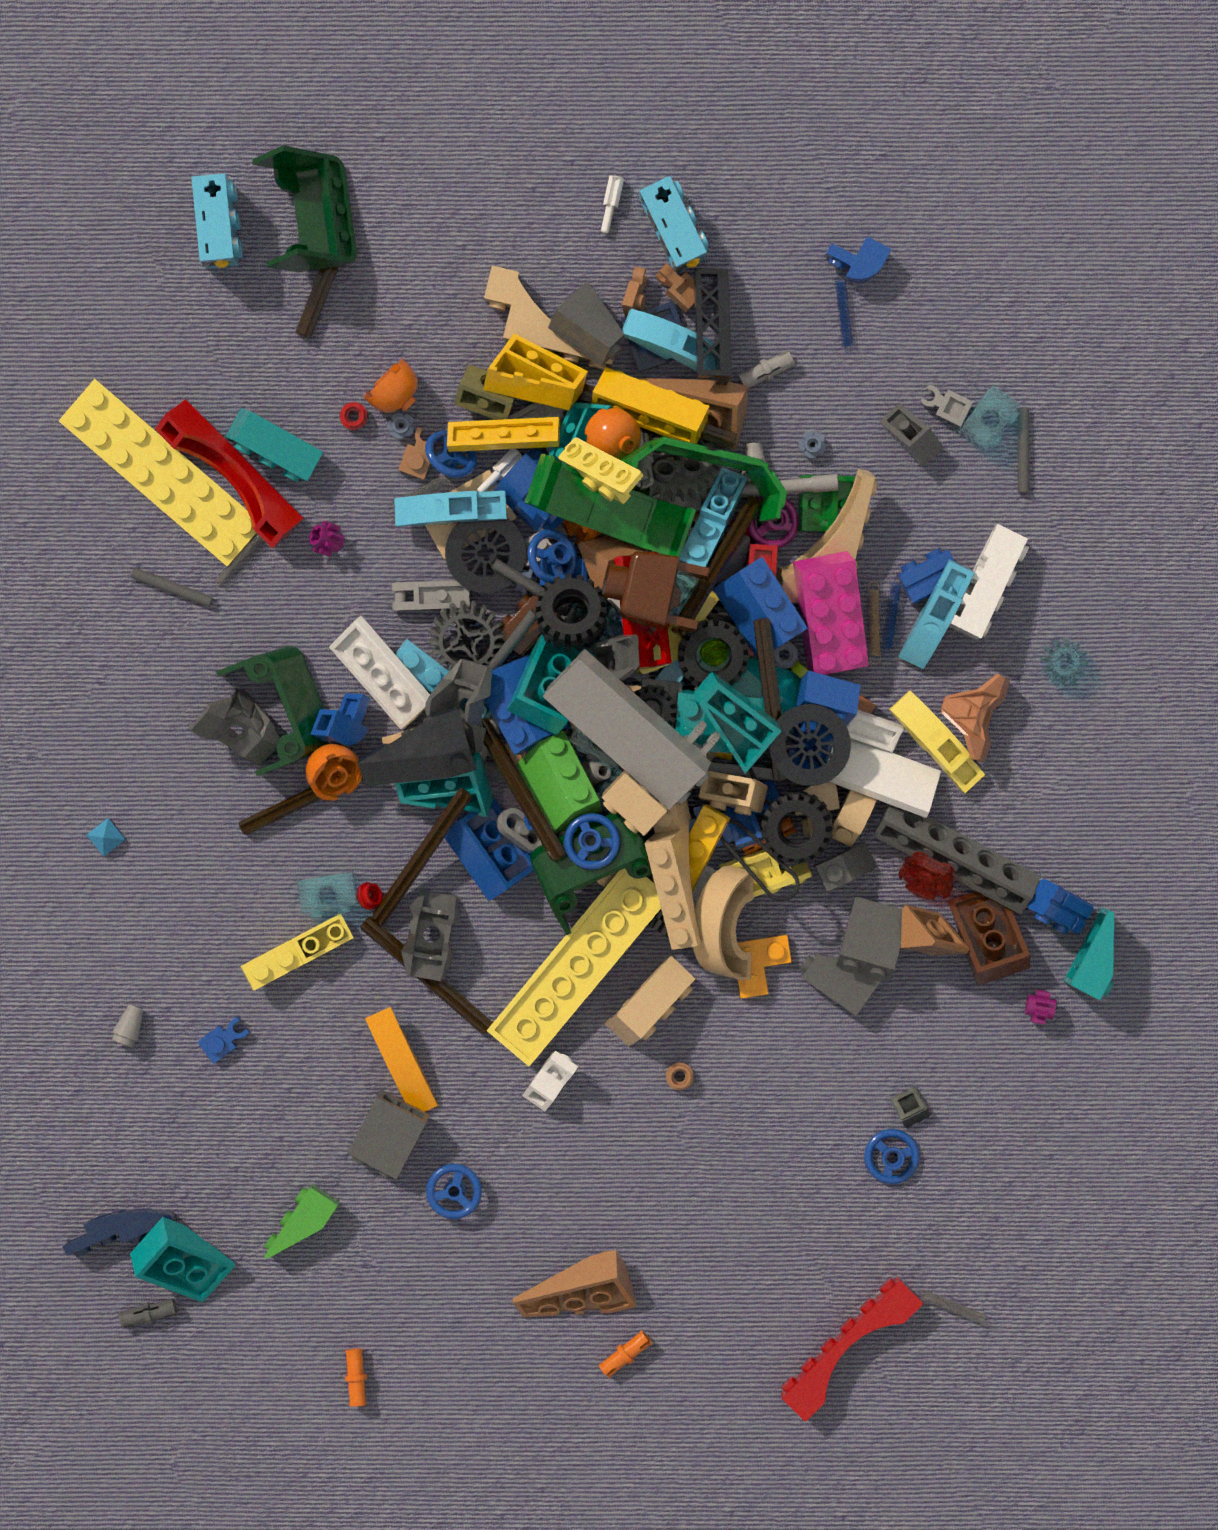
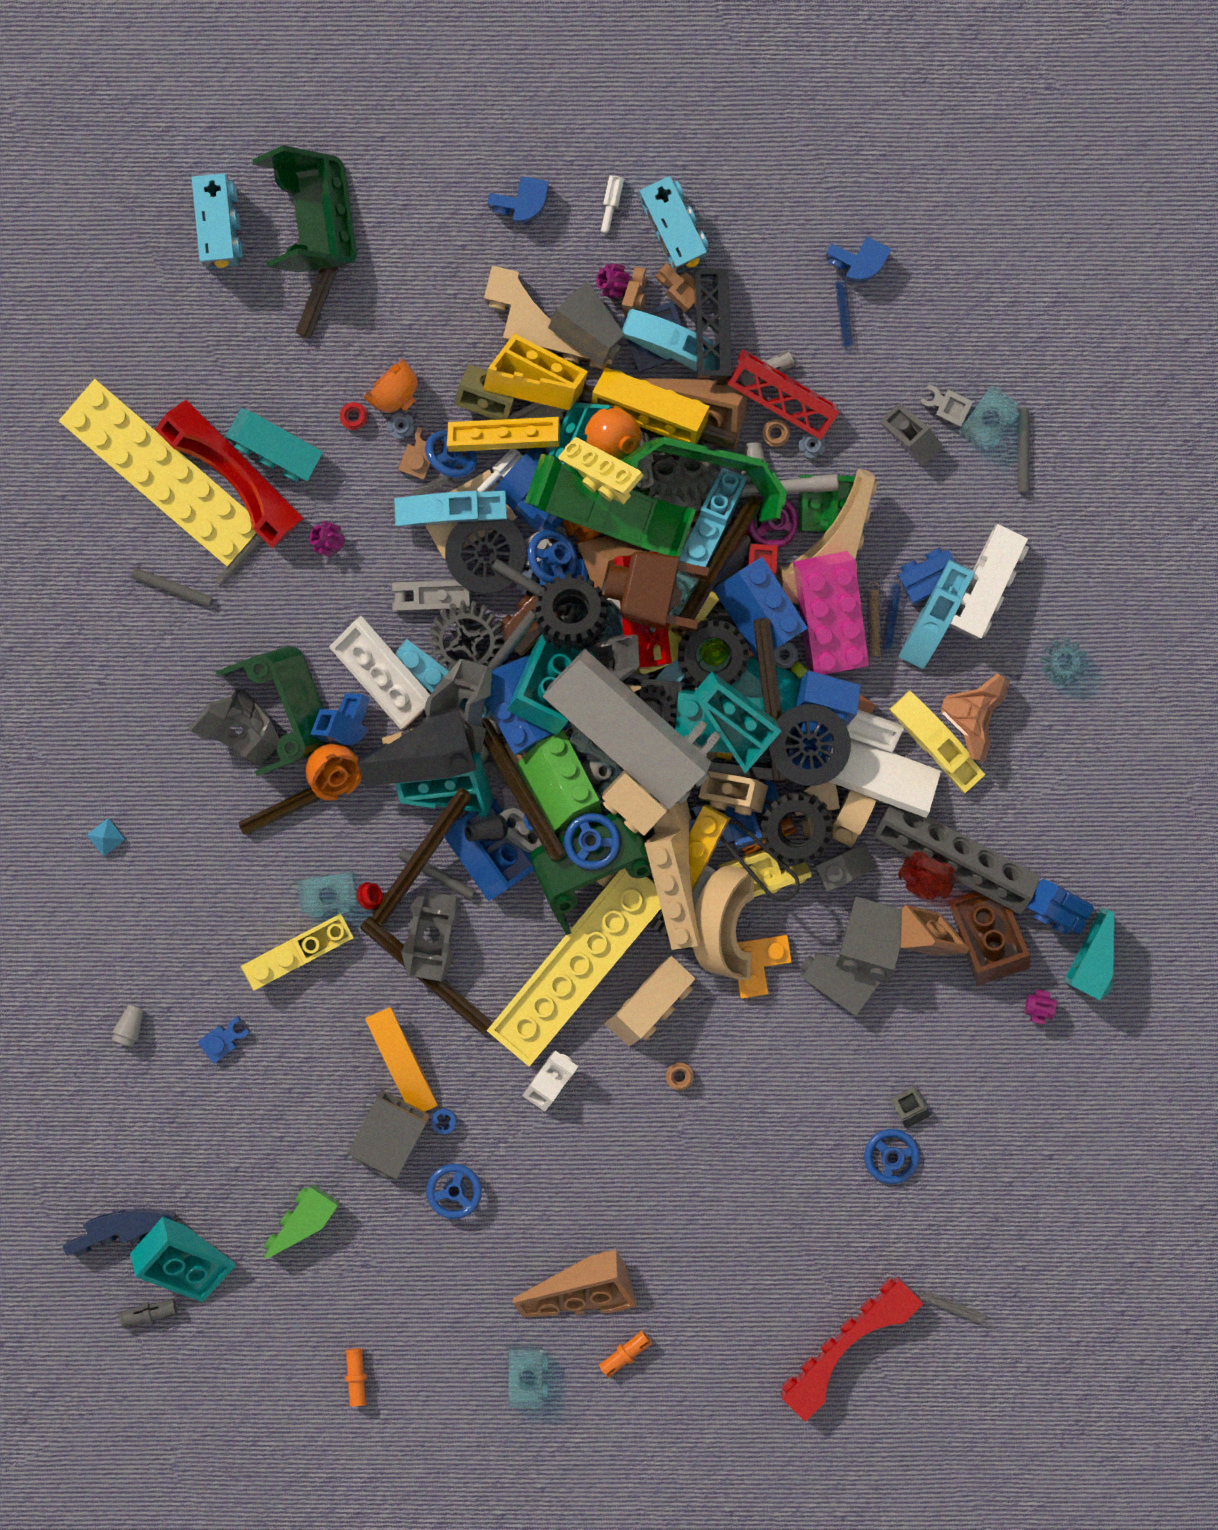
none -> dark grey bar [398,848,475,900]
none -> blue bush [431,1108,456,1135]
none -> black cone [464,814,508,842]
none -> blue brick [487,176,549,225]
none -> clear light blue brick [509,1347,548,1408]
none -> magenta gear [596,263,631,298]
none -> red fence [727,349,839,440]
none -> medium nougat plate [762,419,790,447]

